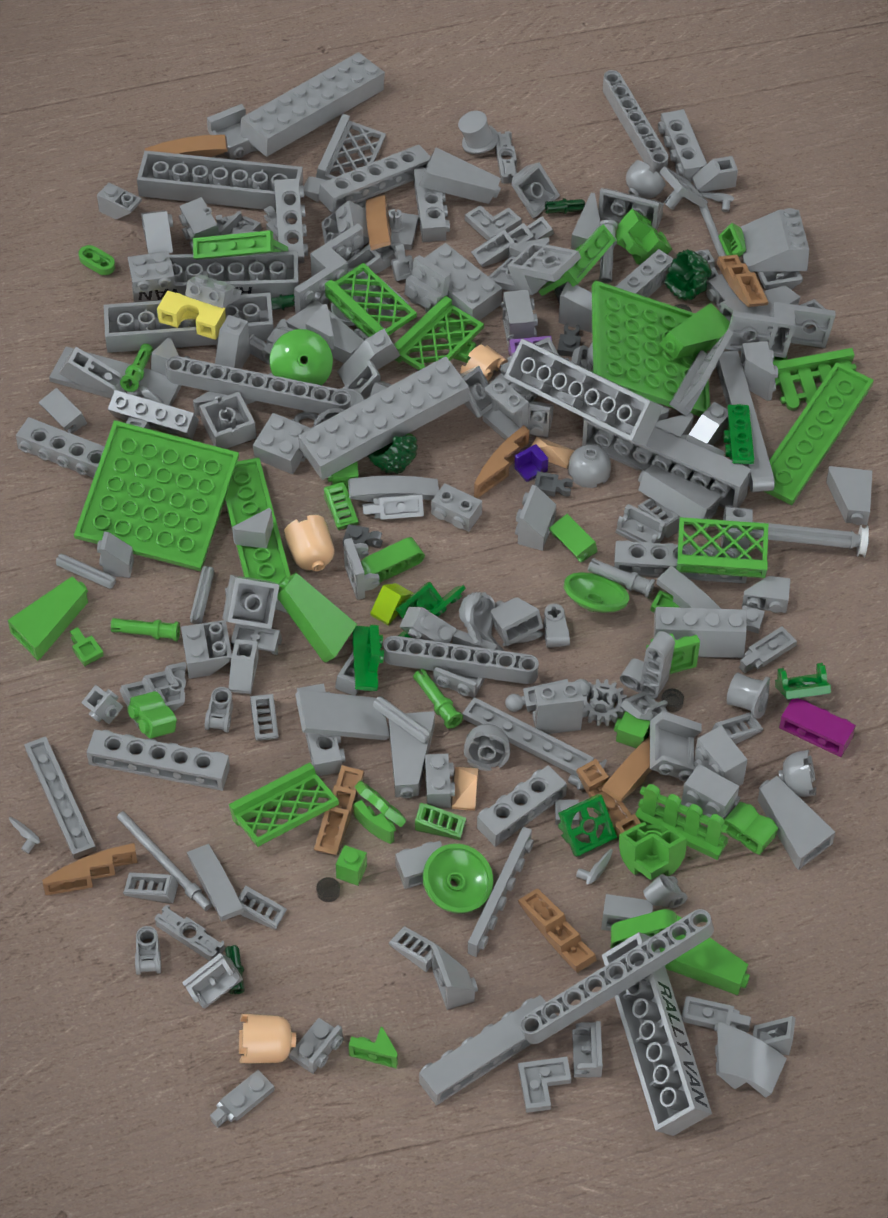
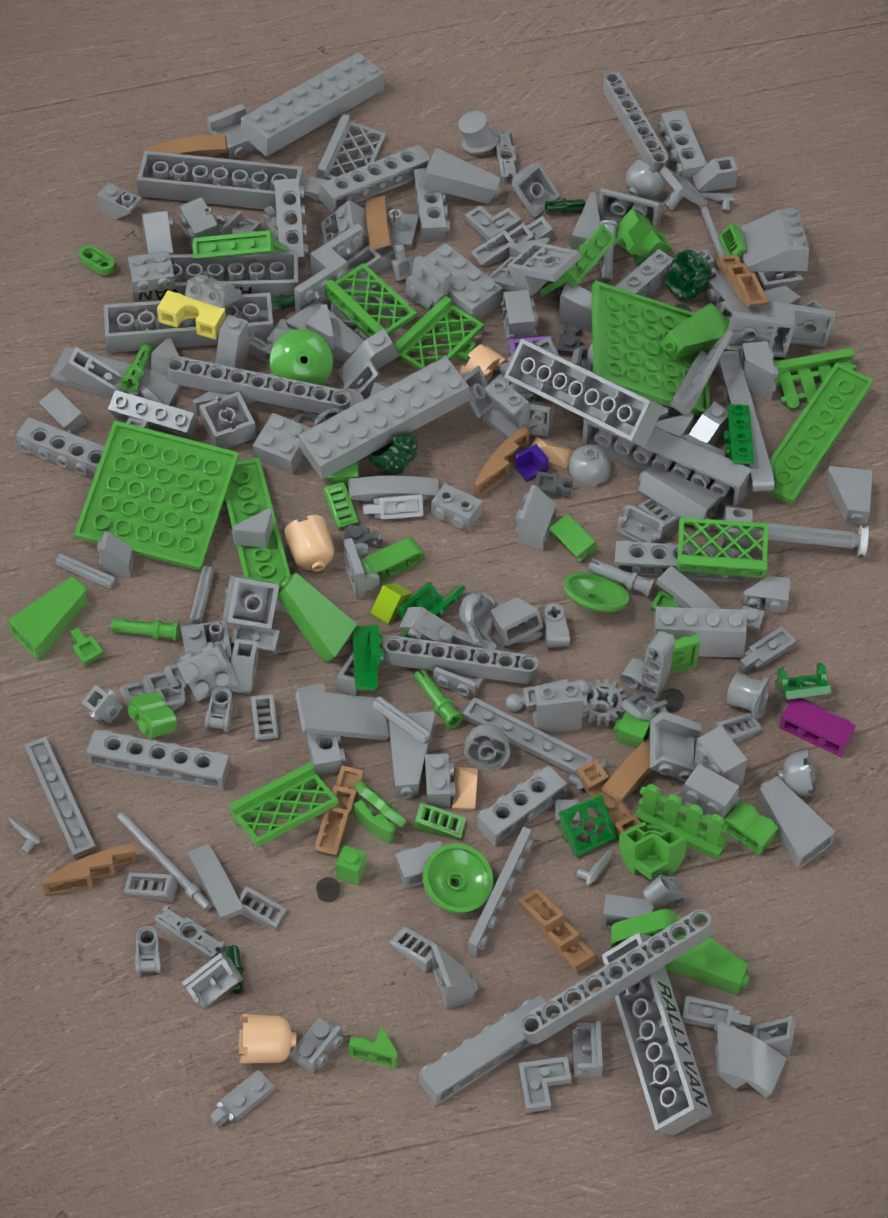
none -> light grey plate [177,642,239,701]

